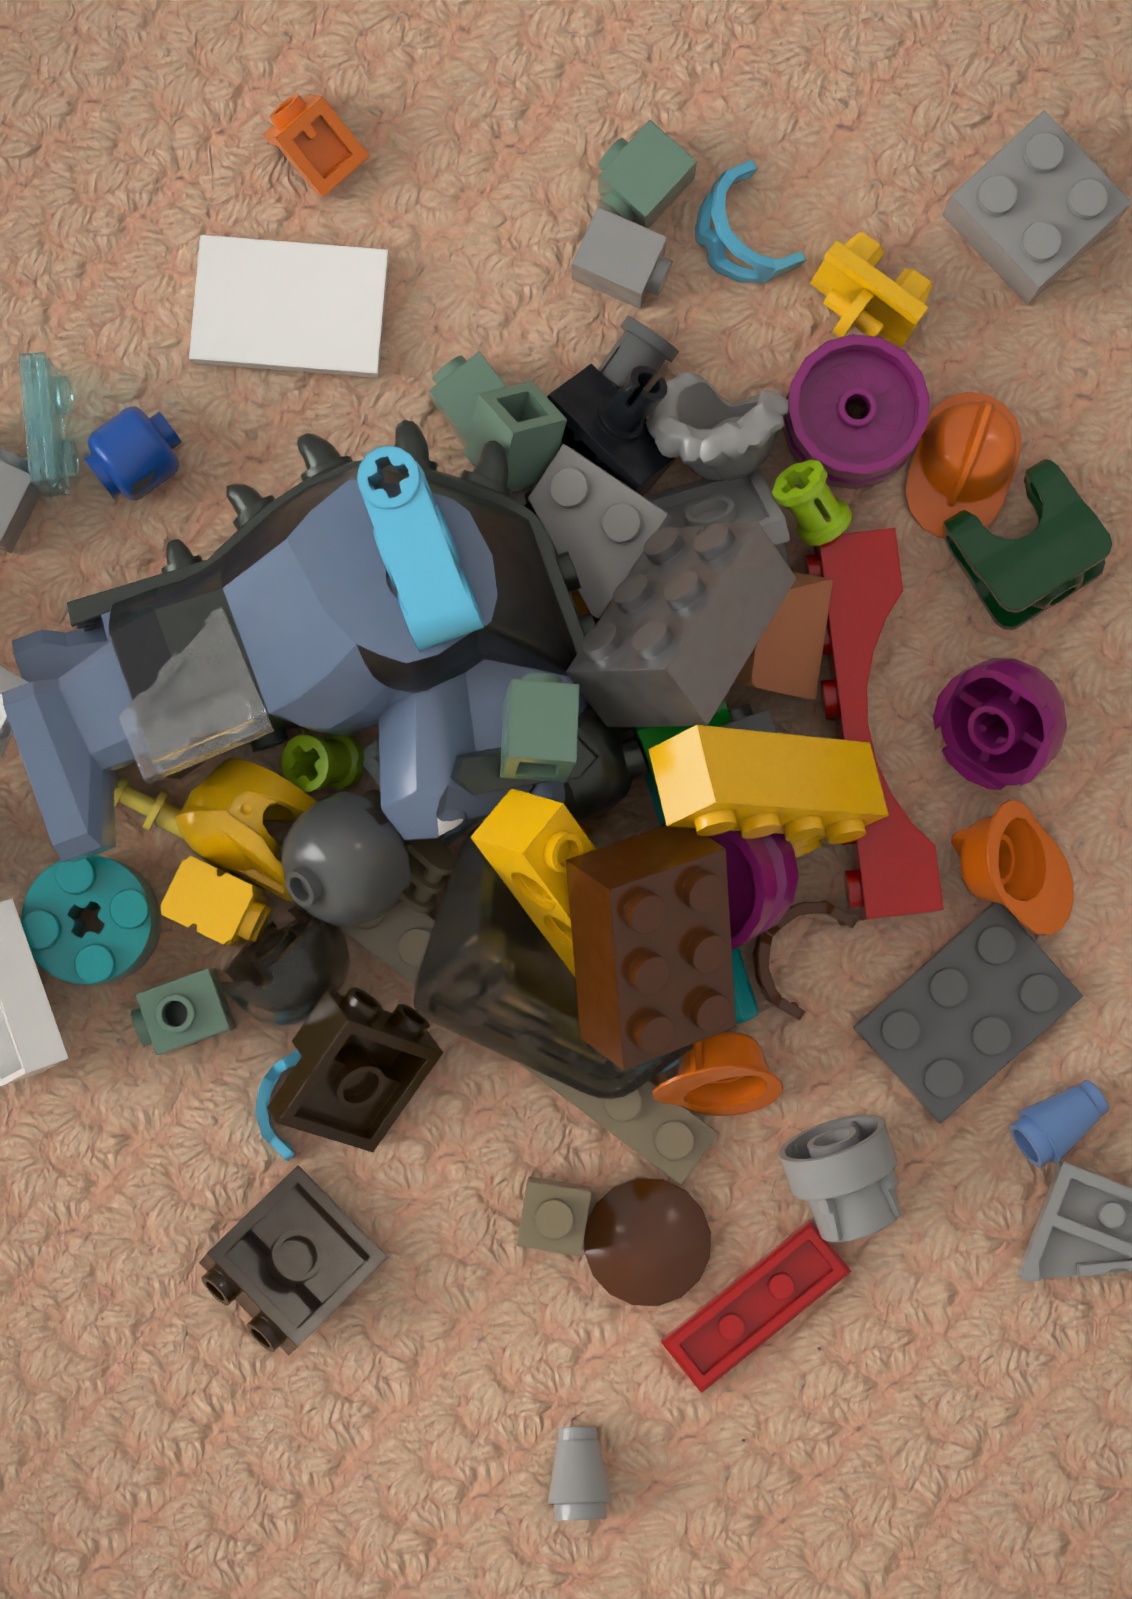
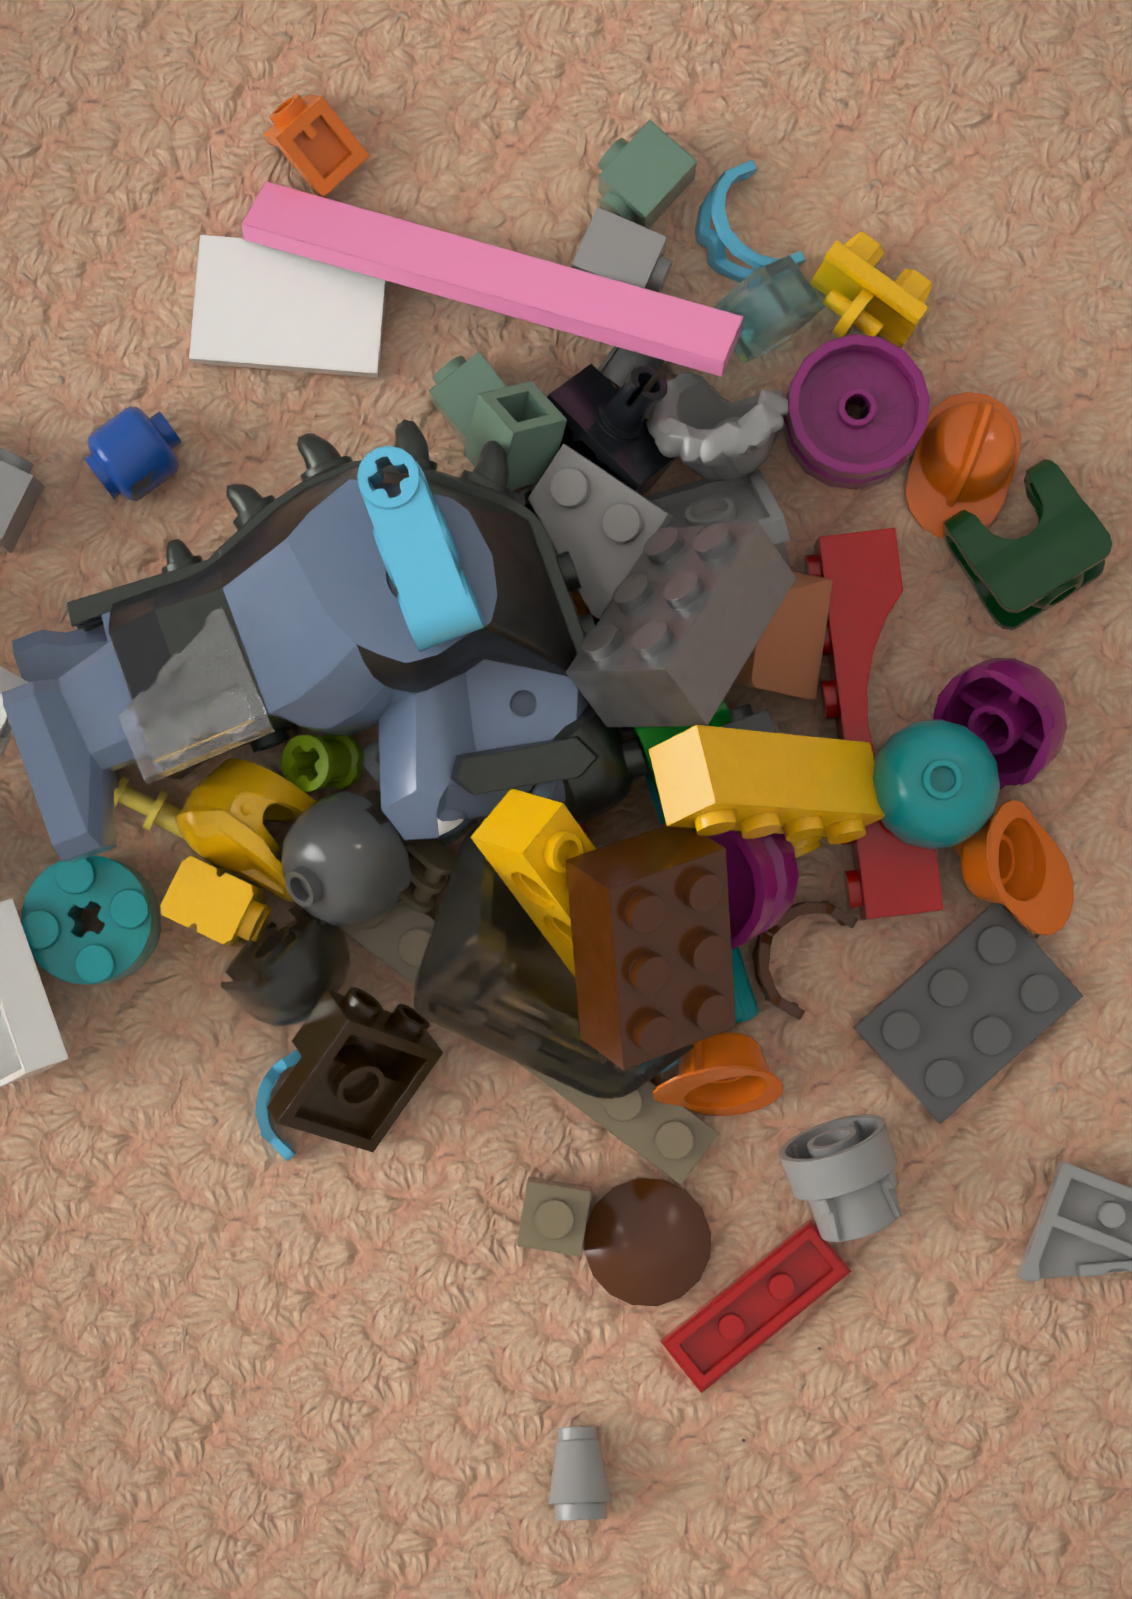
clear light blue plate [19,352,79,497] -> none
sand green brick [131,968,237,1055] -> none
dark brown plate [199,1165,388,1355] -> none
sand green brick [500,673,579,783] -> none
lime bush [772,459,852,546] -> none
light grey brick [942,110,1132,305] -> none
medium blue cone [1010,1080,1109,1167] -> none
none -> bright pink tile [242,181,743,377]
none -> clear light blue brick [713,255,826,364]
none -> teal cylinder [873,719,1000,850]

